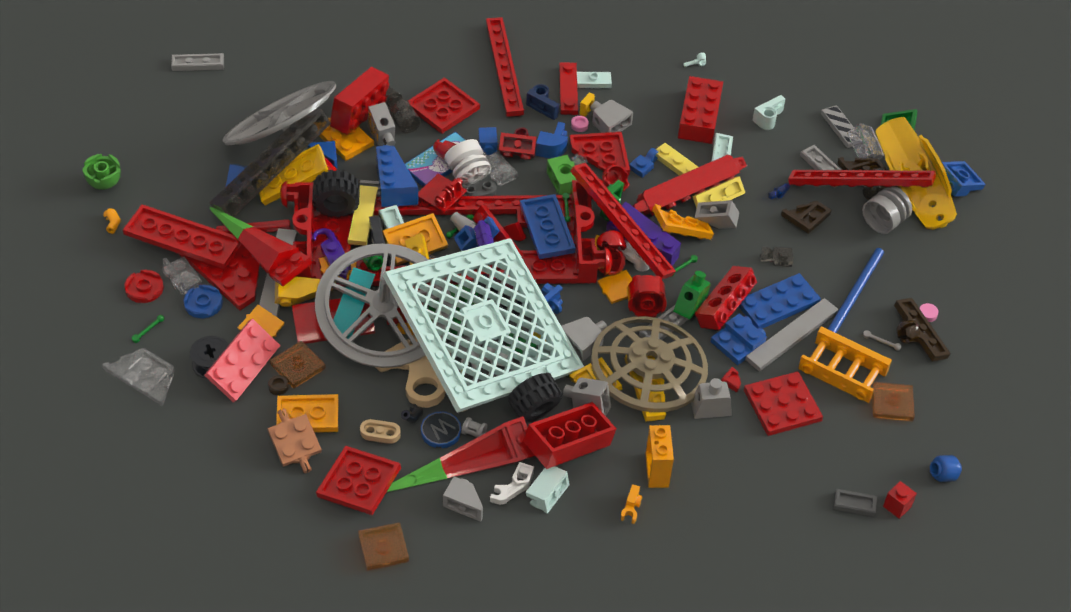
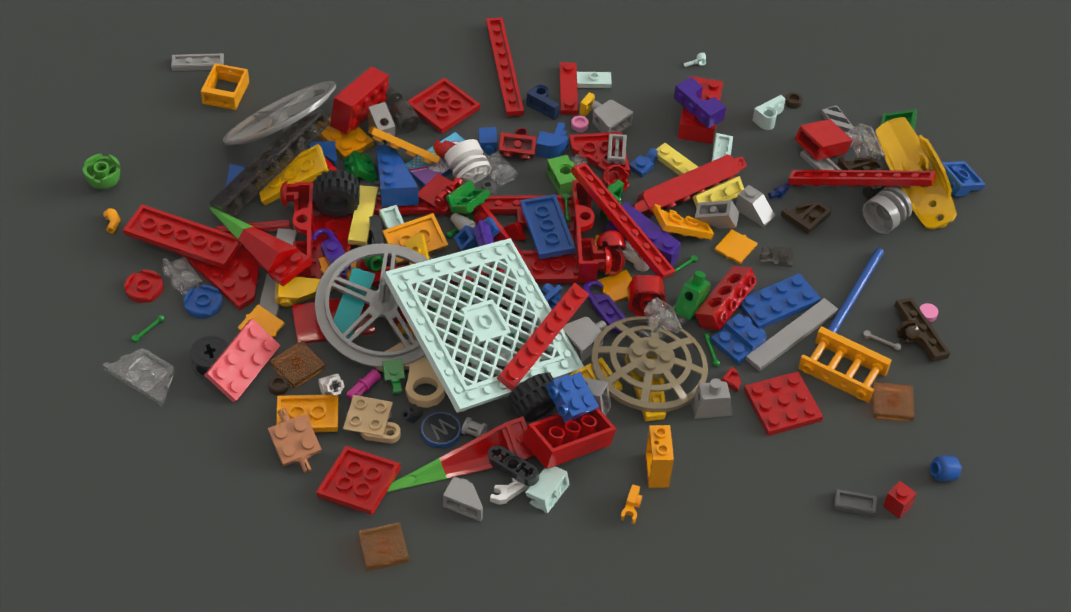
none -> light orange window [201,63,249,110]
none -> white piece [318,373,344,395]
none -> tan hinge [343,395,393,437]
none -> green bracket [344,150,377,183]
none -> dark pink axle [346,369,381,401]
none -> light orange wing [368,126,440,165]
none -> green plate [382,358,405,395]
none -> green bracket [446,180,491,214]
none -> black beam [488,446,539,486]
none -> red plate [497,282,589,391]
none -> blue plate [546,372,599,422]
none -> dark purple plate [583,280,628,337]
none -> light grey tile [607,134,627,165]
none -> clear bracket [644,297,682,334]
none -> dark purple arch [674,77,726,128]
none -> green hinge [704,333,720,367]
none -> light orange piece [714,229,757,265]
none -> light grey slope [736,185,775,228]
none -> dark brown tile [785,92,803,109]
none -> red brick [795,119,852,161]

